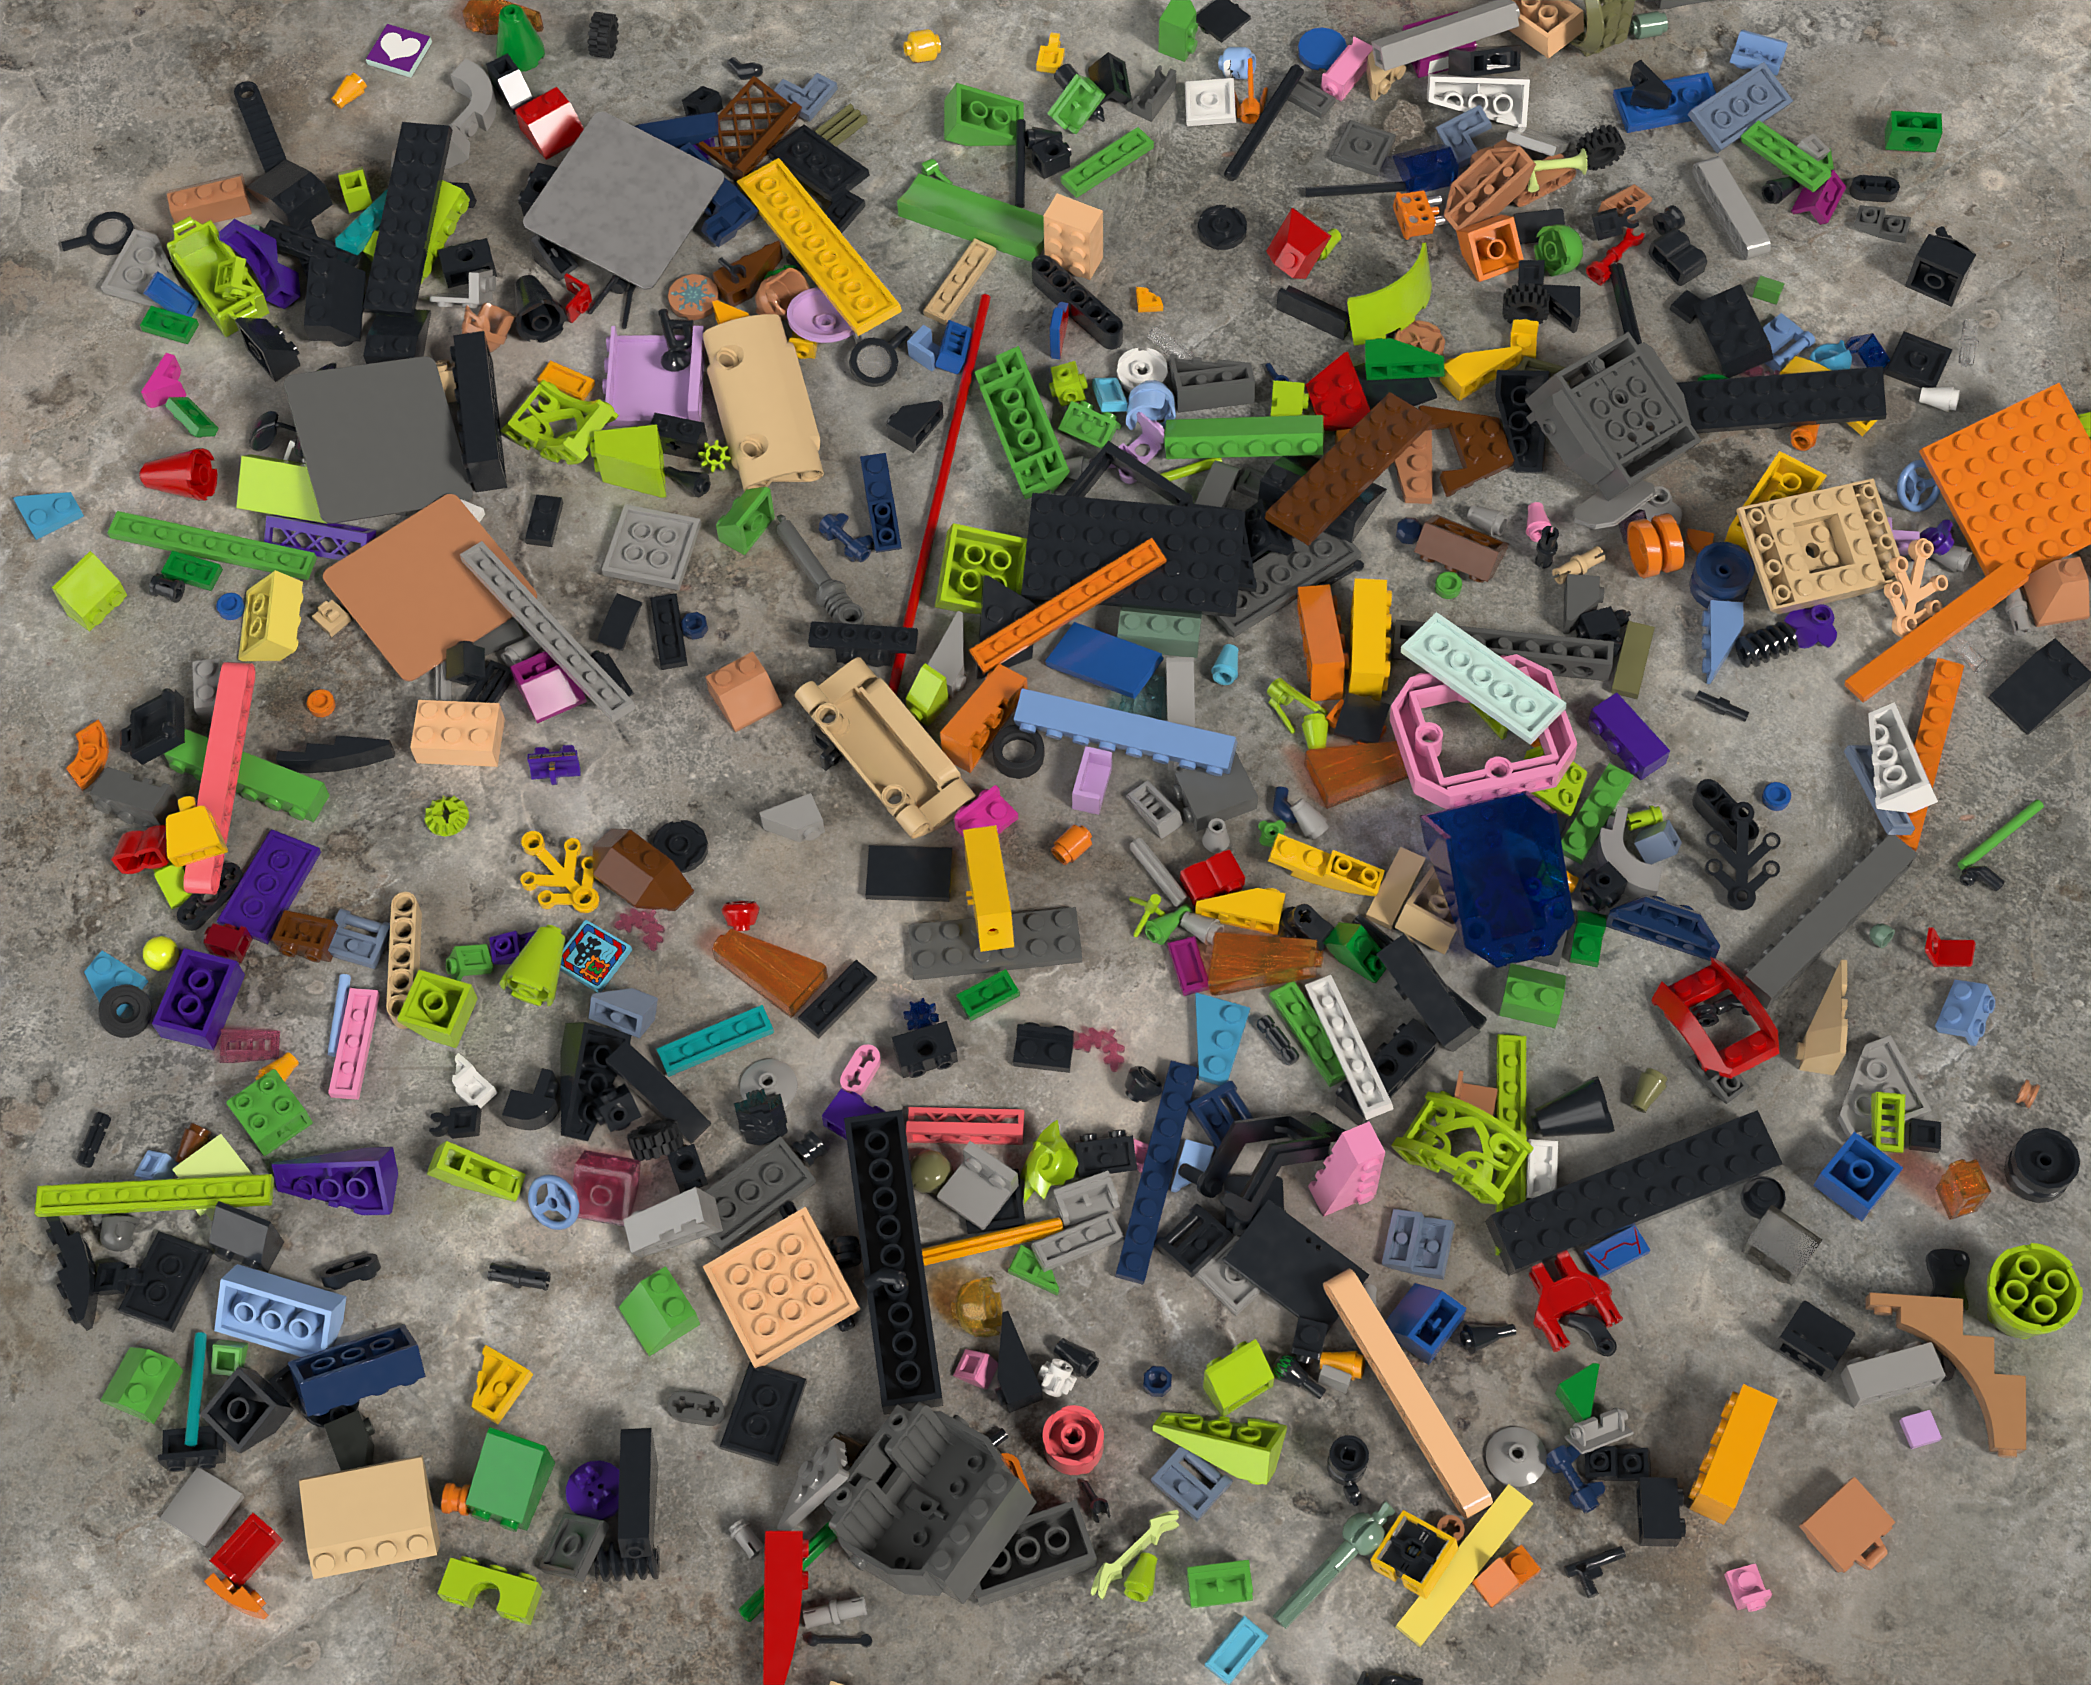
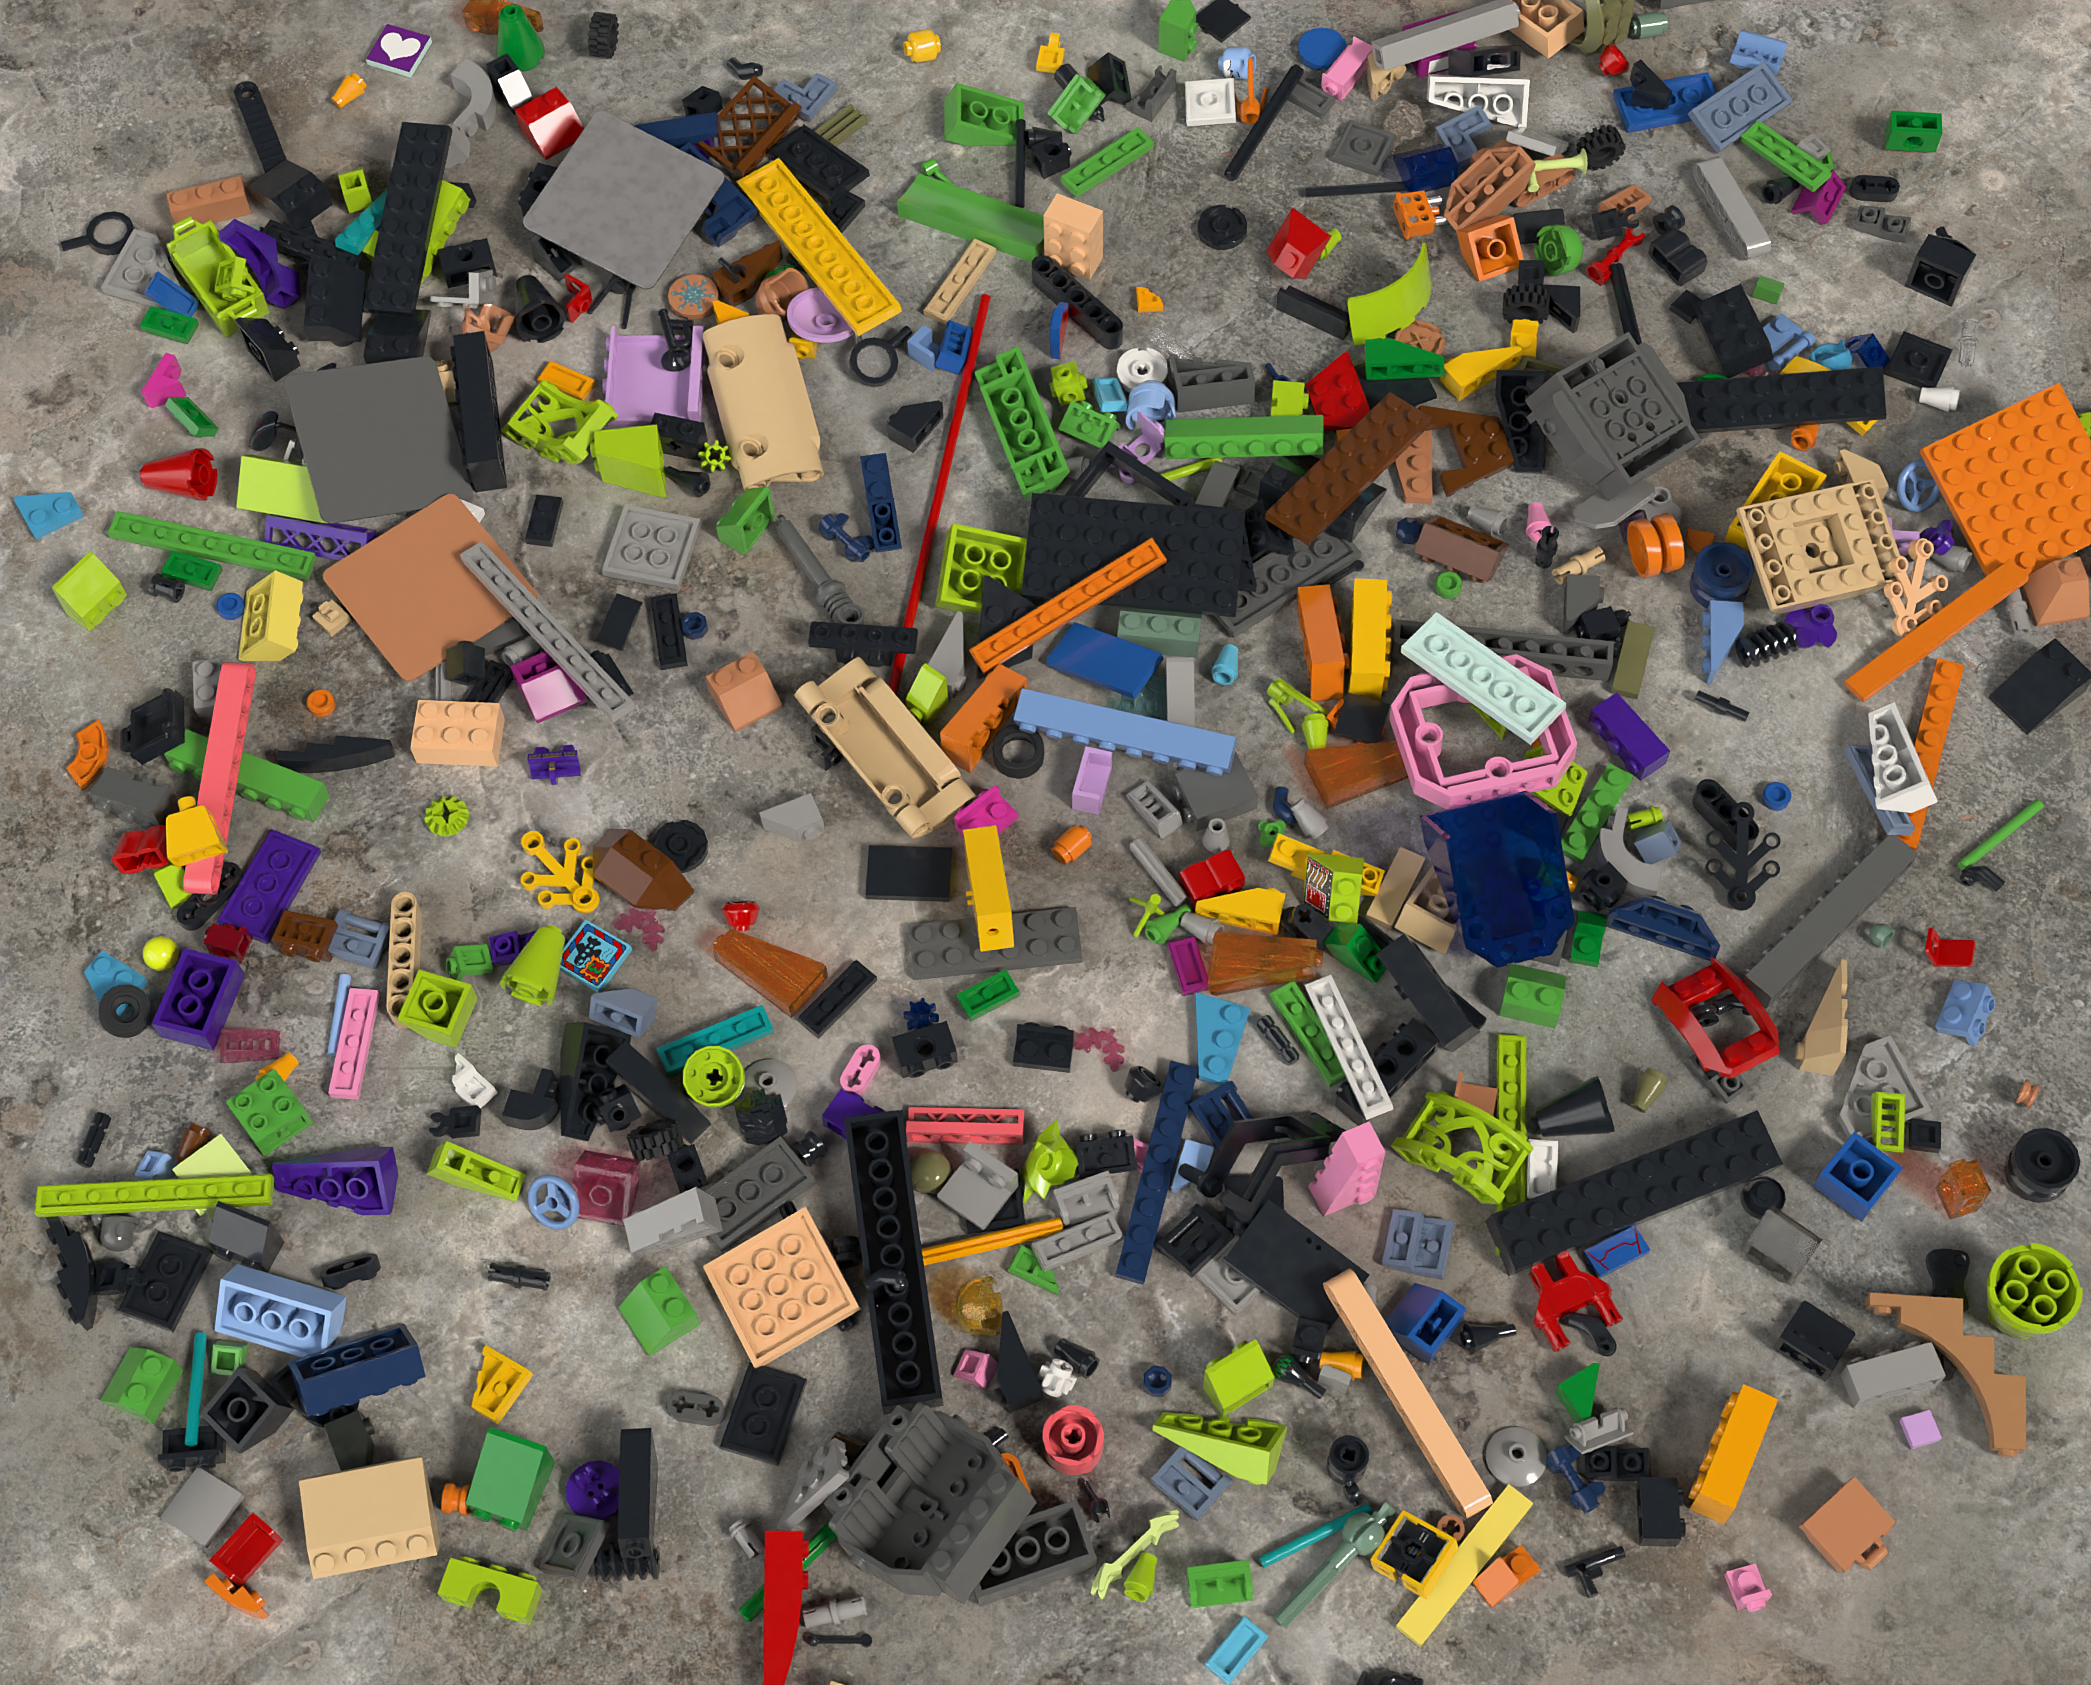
none -> lime wheel [683,1046,745,1108]
none -> teal bar [1258,1503,1373,1568]
none -> lime slope [1303,852,1364,924]
none -> red cone [1598,44,1630,77]
none -> tan slope [1833,449,1889,501]

